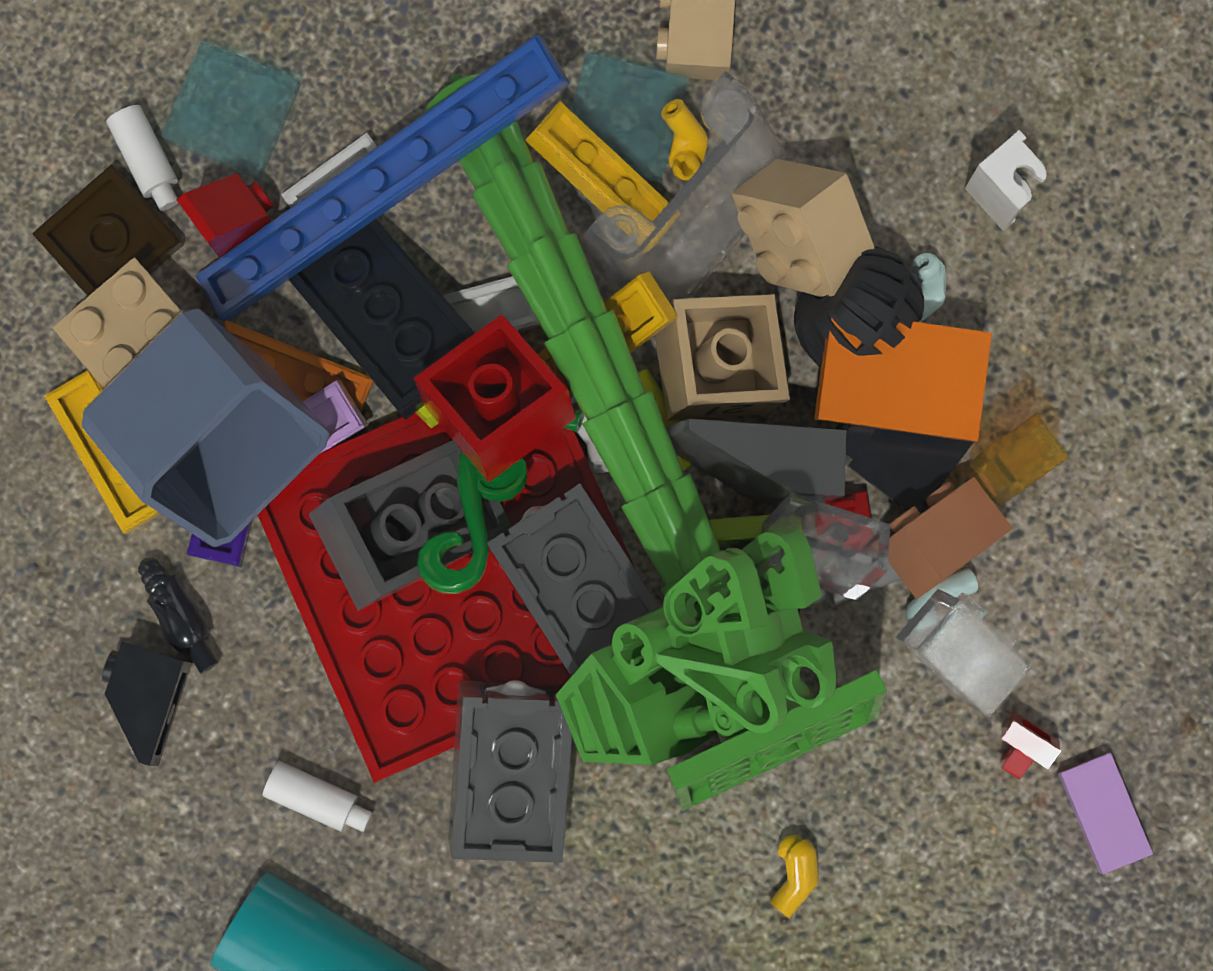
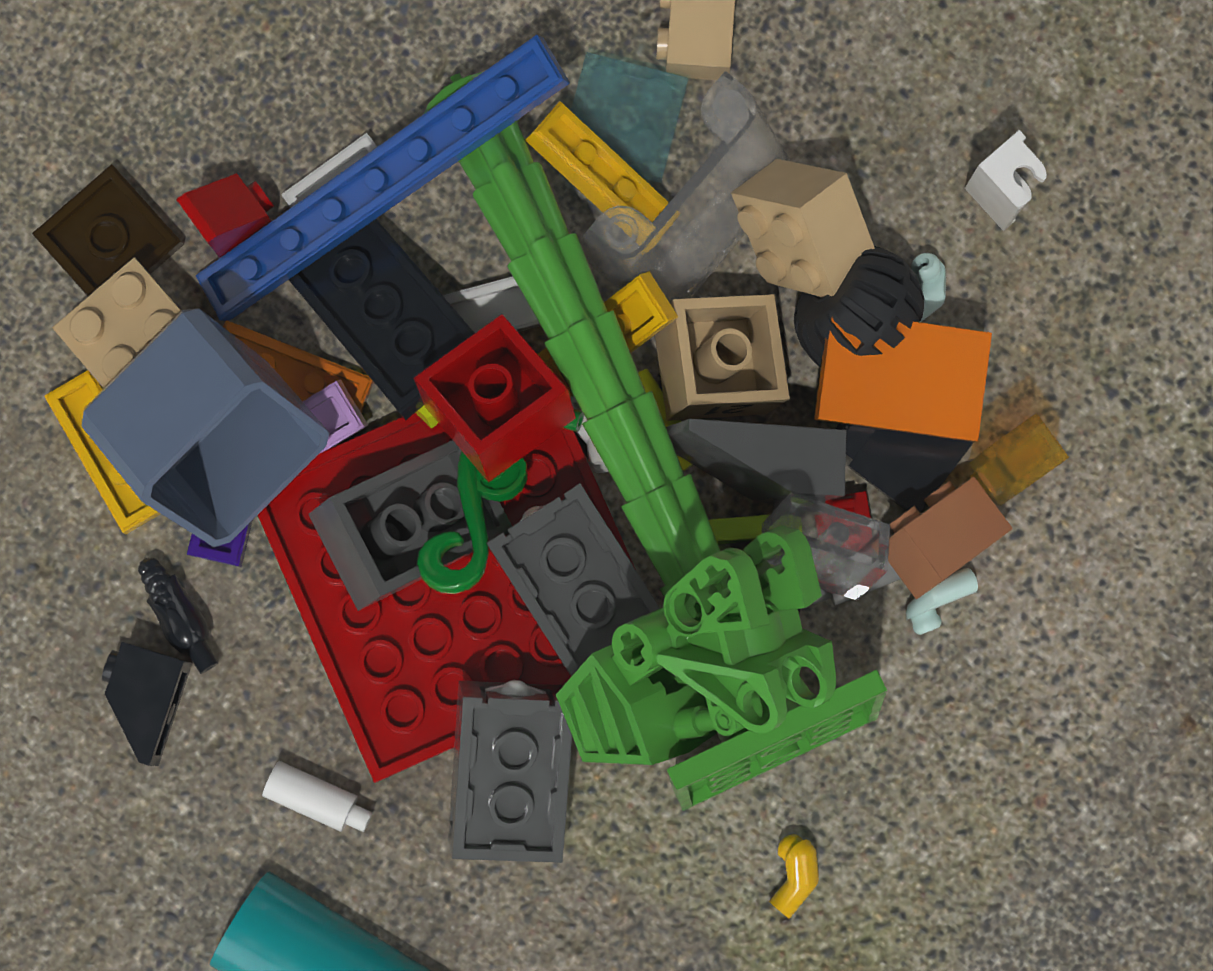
white cylinder [106,105,178,211] -> none
clear light blue plate [161,41,301,180] -> none
yellow arm [661,99,708,181] -> none
clear brick [896,589,1031,718] -> none
tile [1001,711,1061,780] -> none
lavender tile [1058,753,1153,875] -> none

